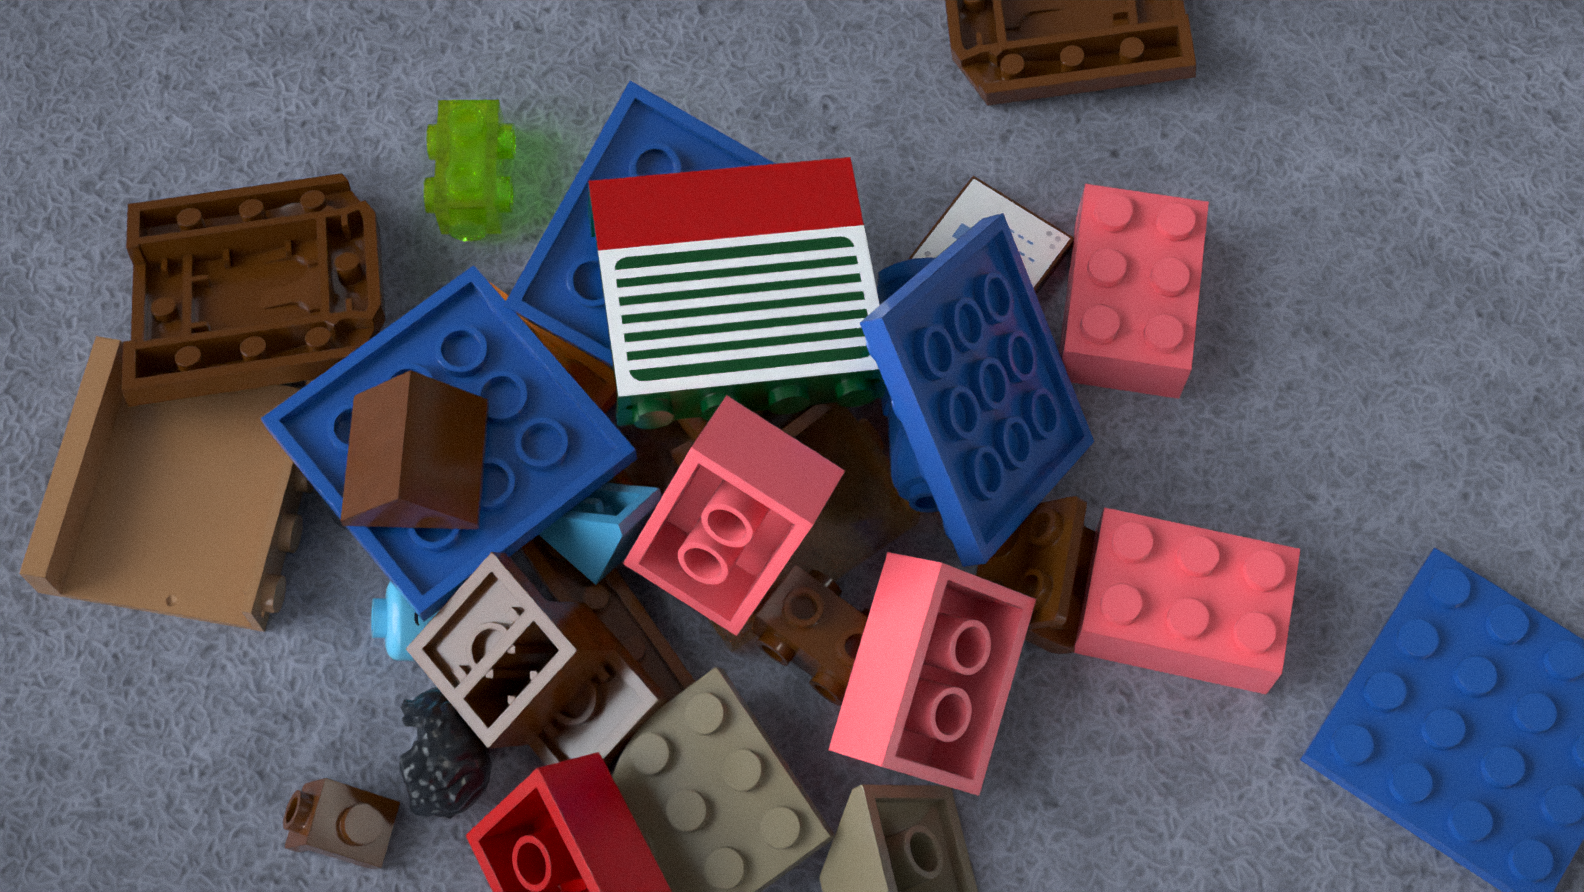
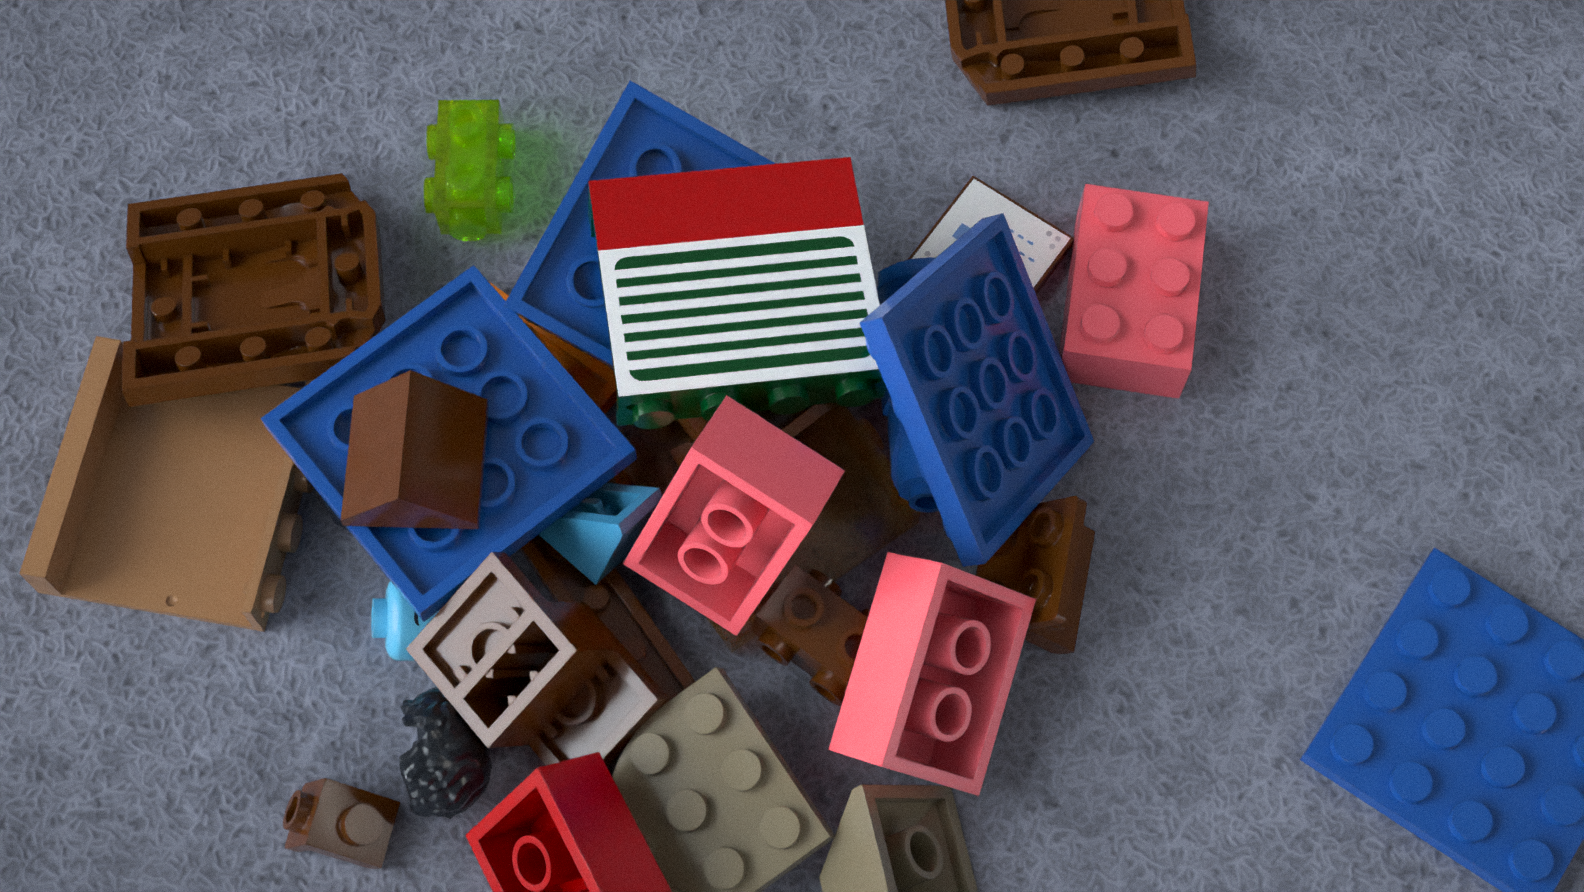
coral brick [1074,507,1300,694] -> none

